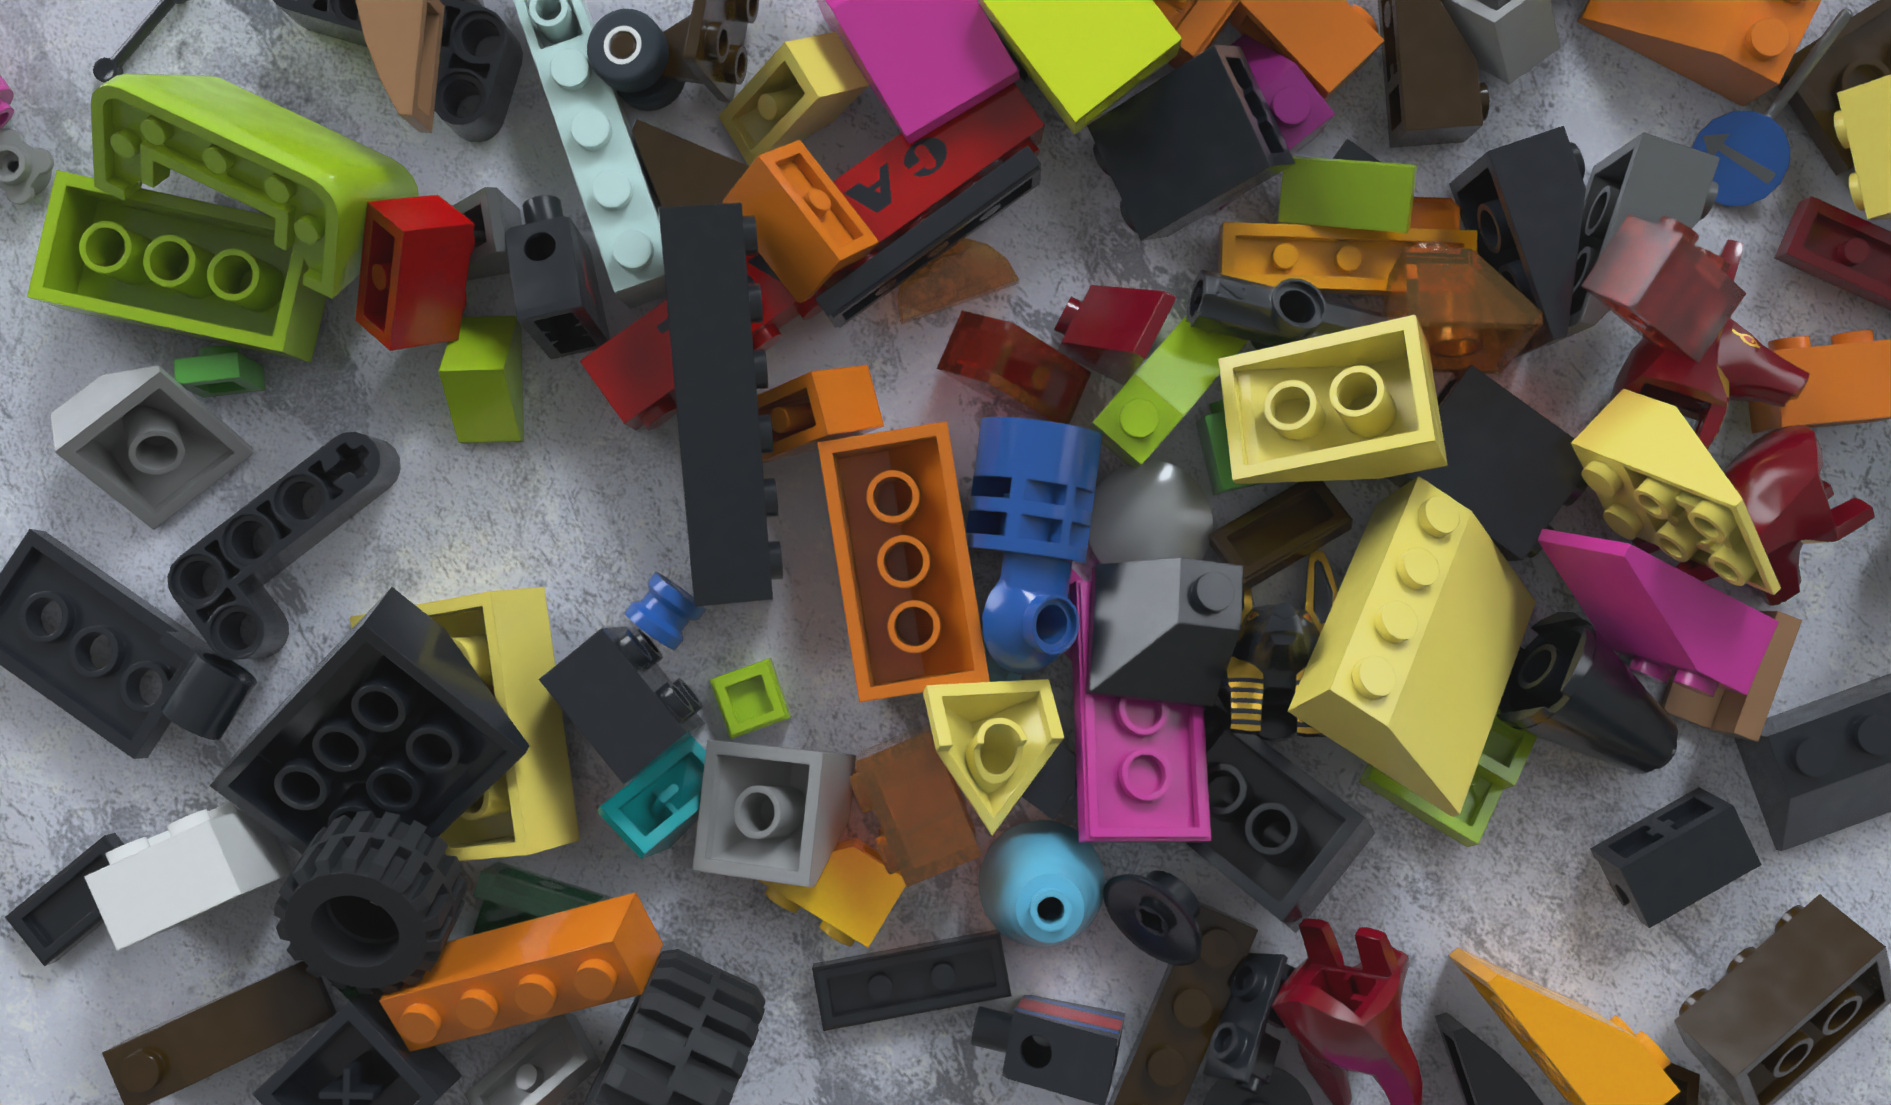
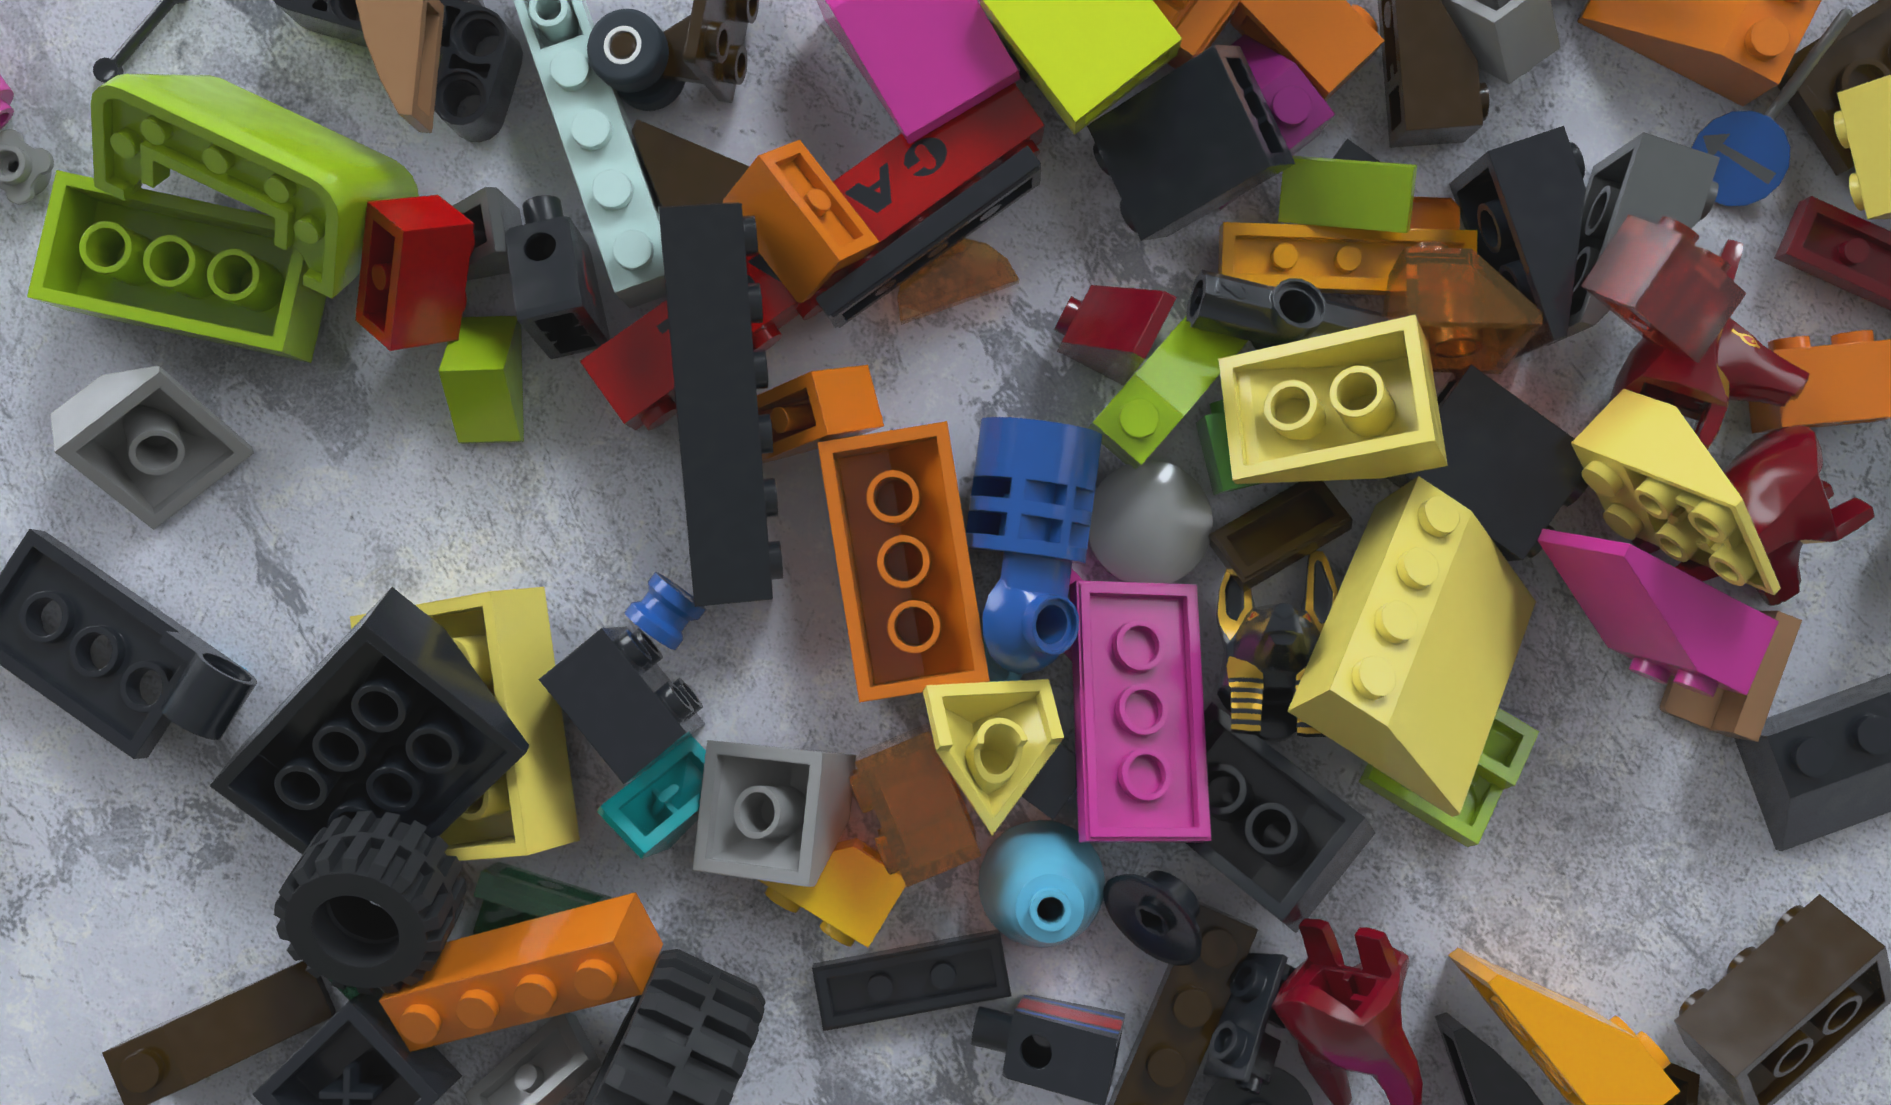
black tile [5,833,124,967] -> none
white brick [84,802,291,951] -> none
black beam [167,432,401,660] -> none
bright green plate [174,346,266,398] -> none
lime tile [709,658,792,740] -> none
light yellow slope [718,32,869,166] -> none
clear red slope [936,310,1092,424] -> none
black slope [1086,557,1243,708] -> none
black cone [1496,612,1678,774] -> none
black hinge [1590,787,1762,928] -> none

